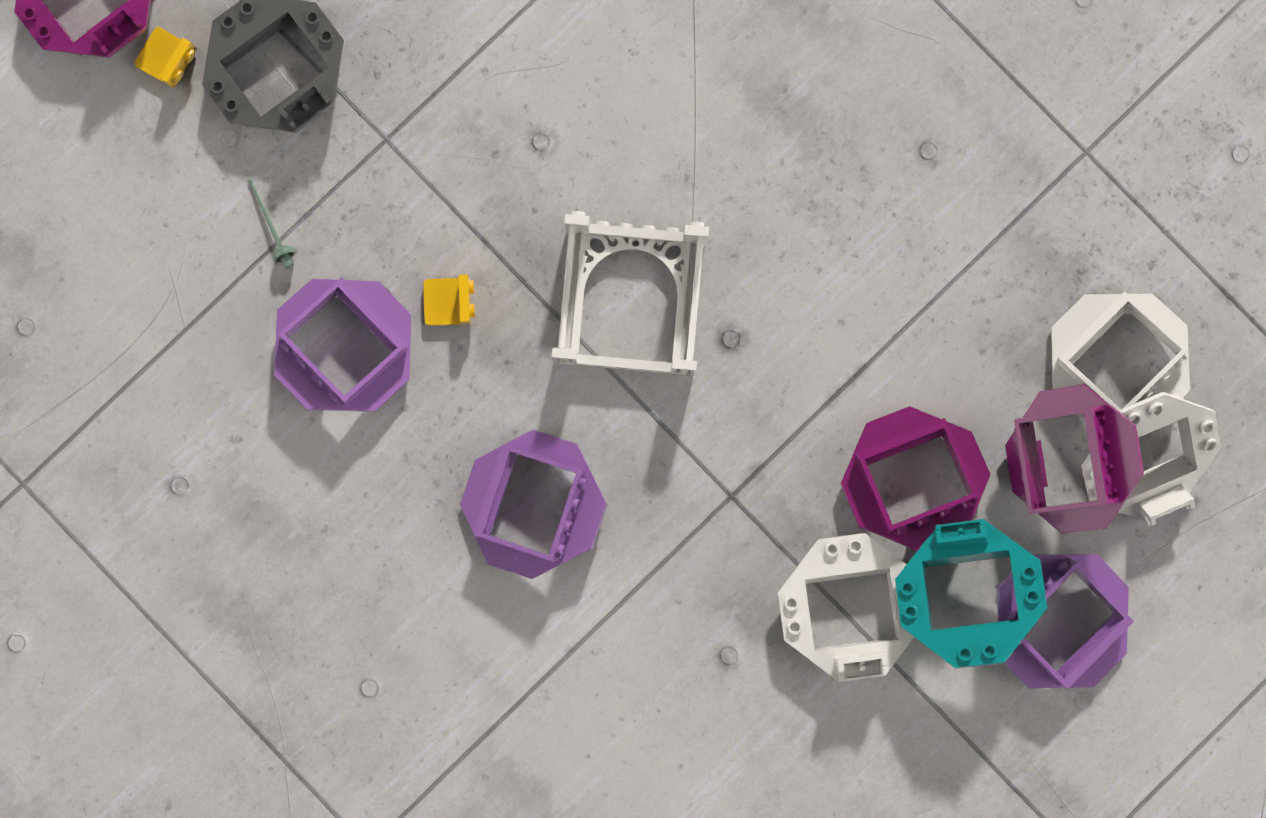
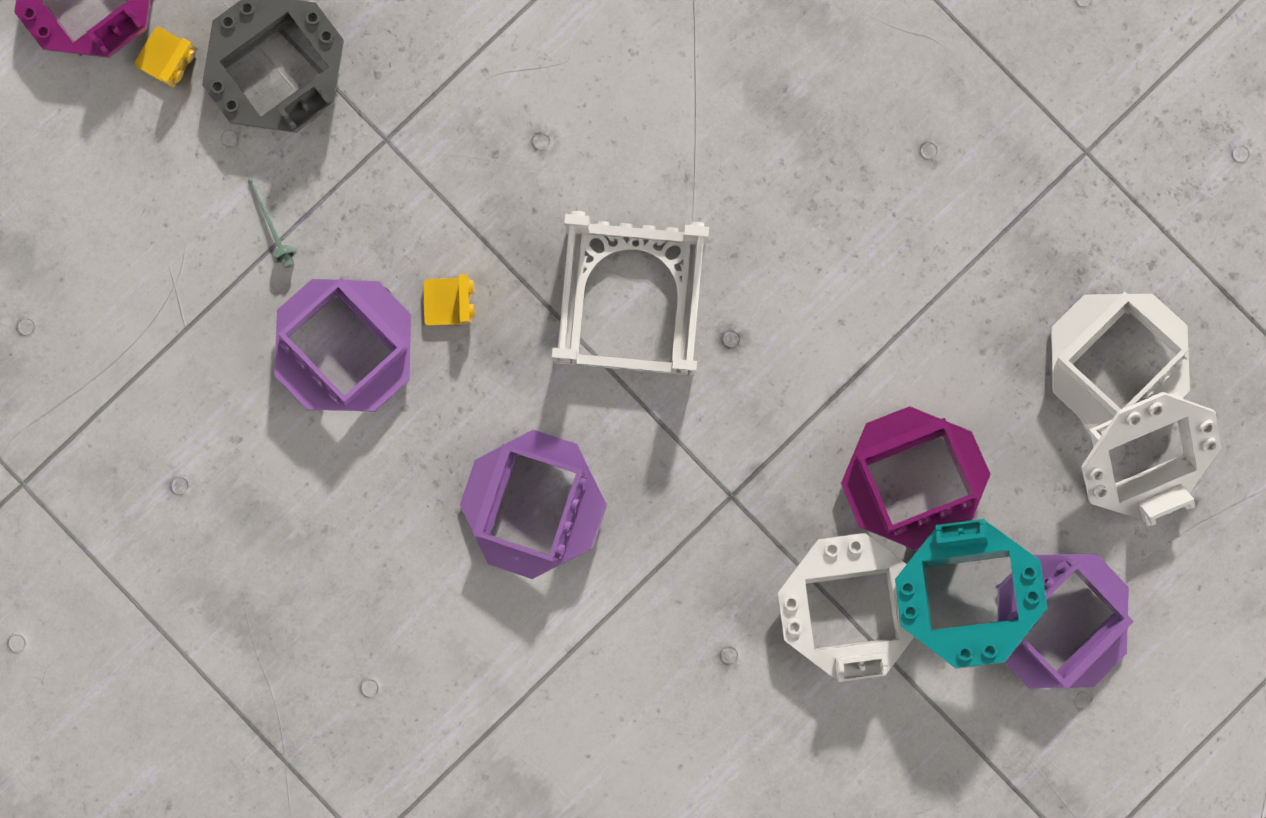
magenta hinge [1005,384,1144,534] -> none

